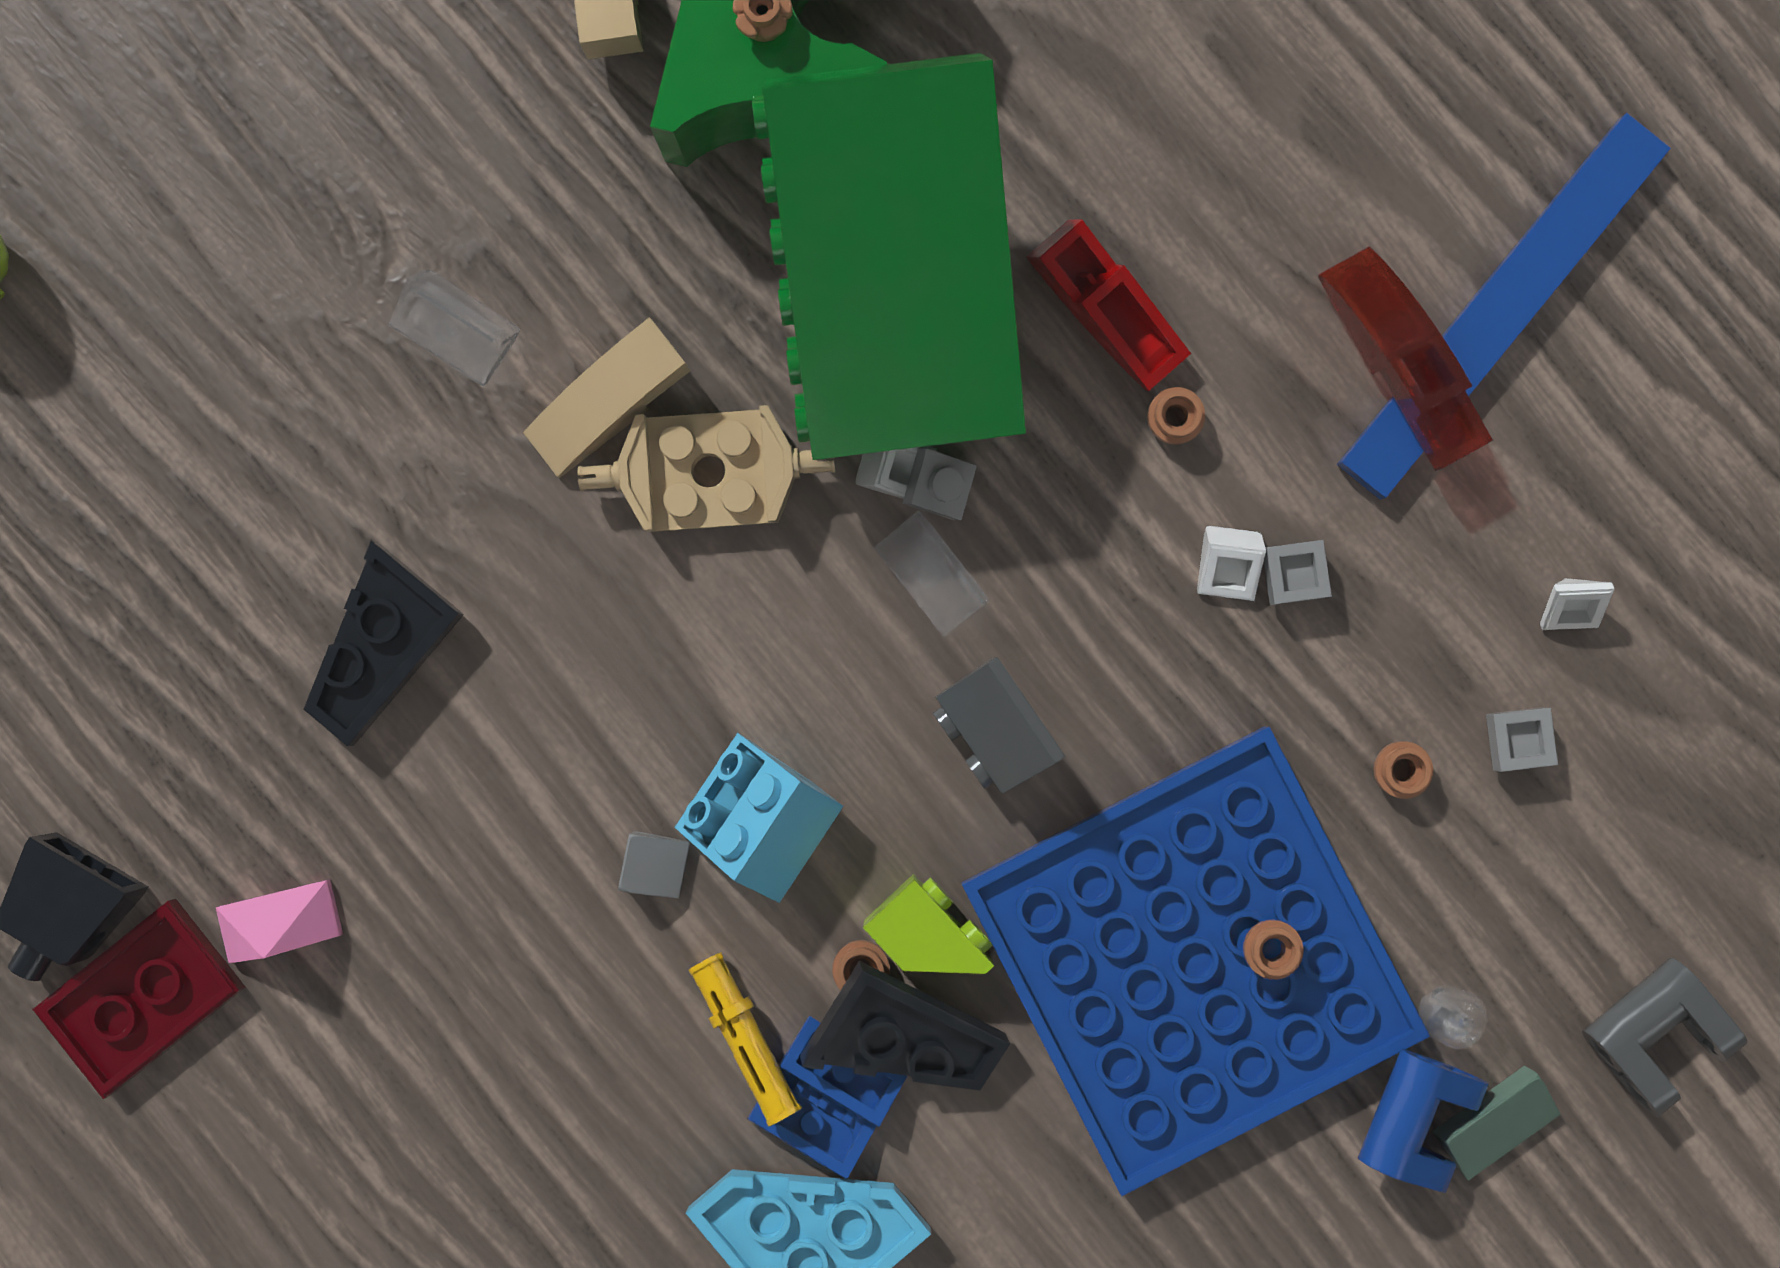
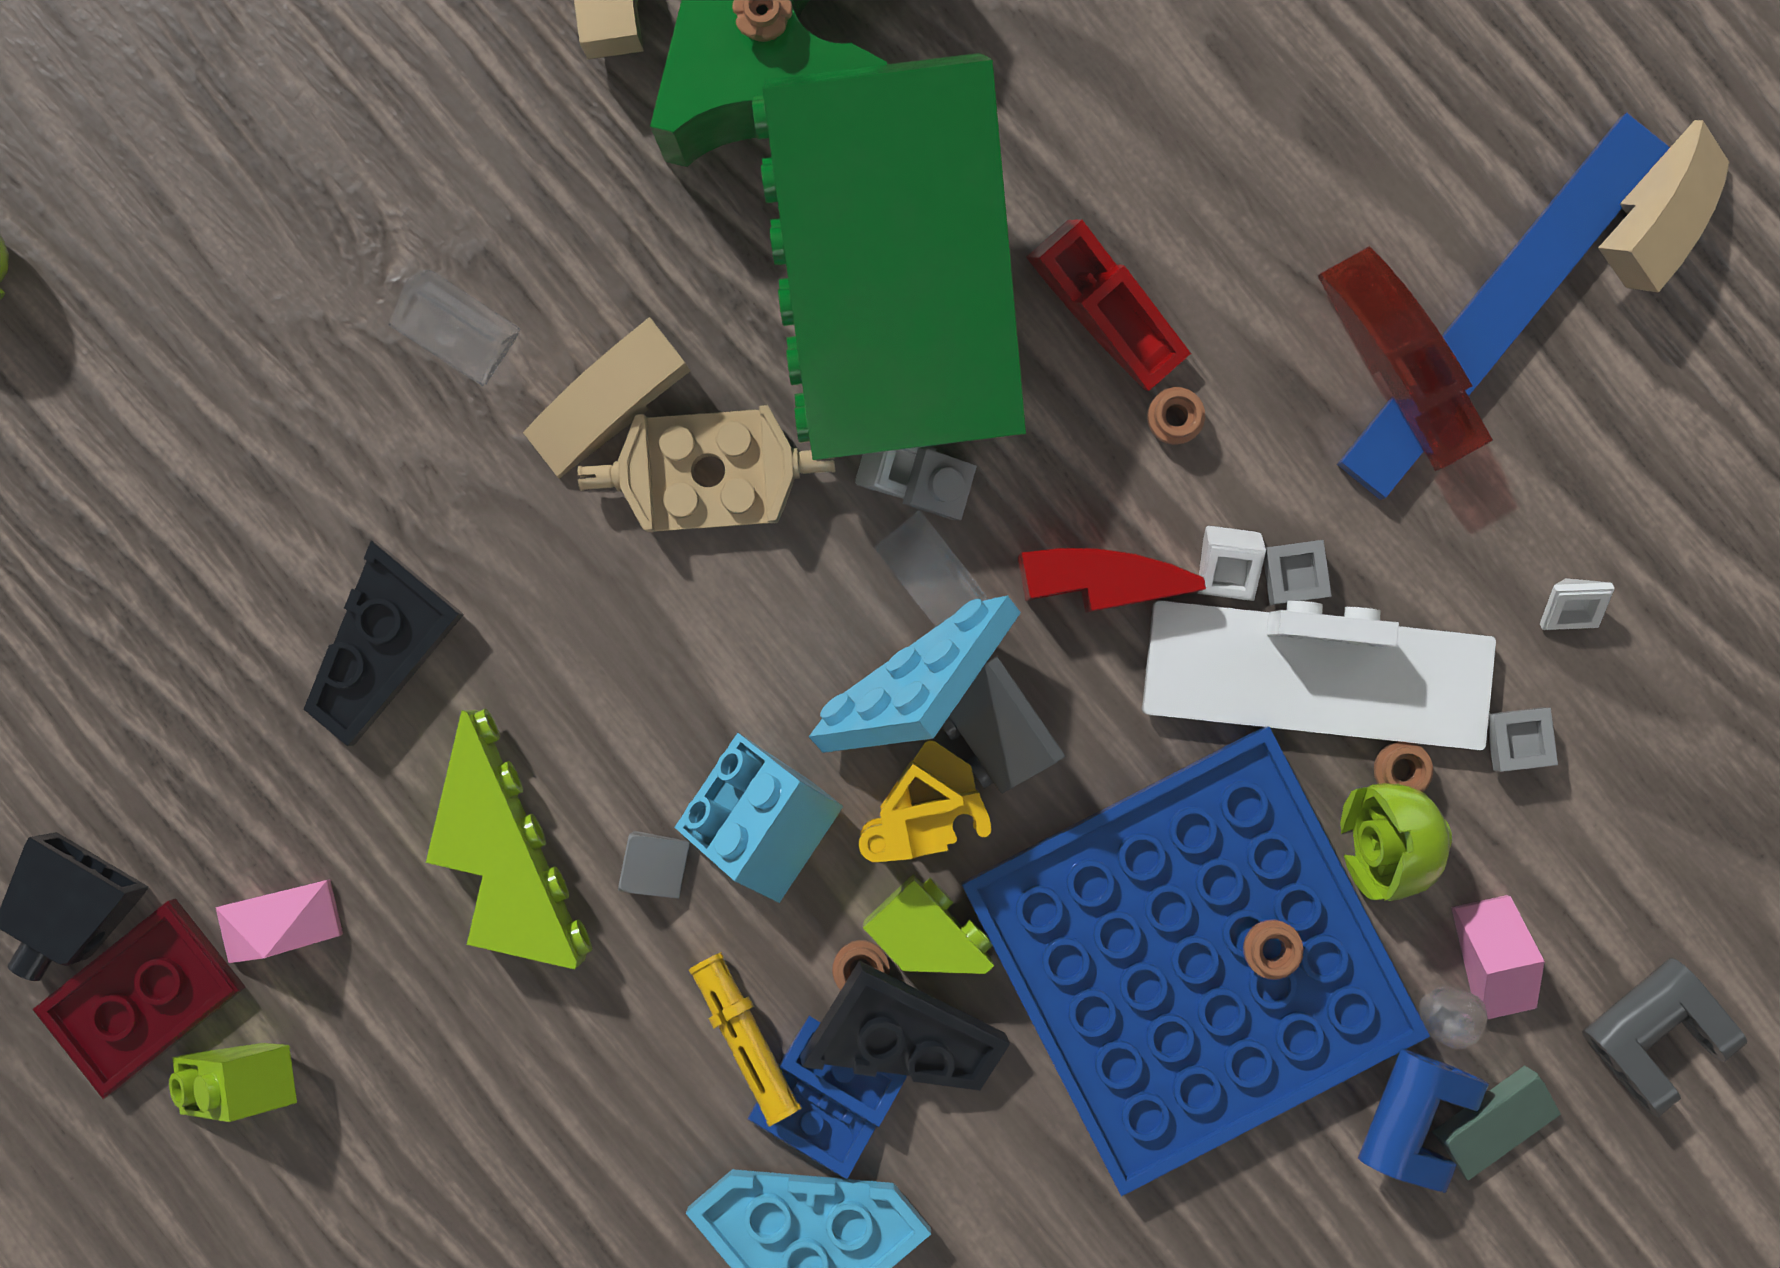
none -> lime slope [169,1043,297,1122]
none -> lime slope [426,708,592,970]
none -> medium azure plate [809,595,1021,753]
none -> yellow piece [859,740,991,862]
none -> red slope [1017,548,1206,613]
none -> white bracket [1142,601,1496,750]
none -> lime cylinder [1340,783,1452,901]
none -> bright pink slope [1451,895,1545,1021]
none -> tan slope [1598,120,1729,292]

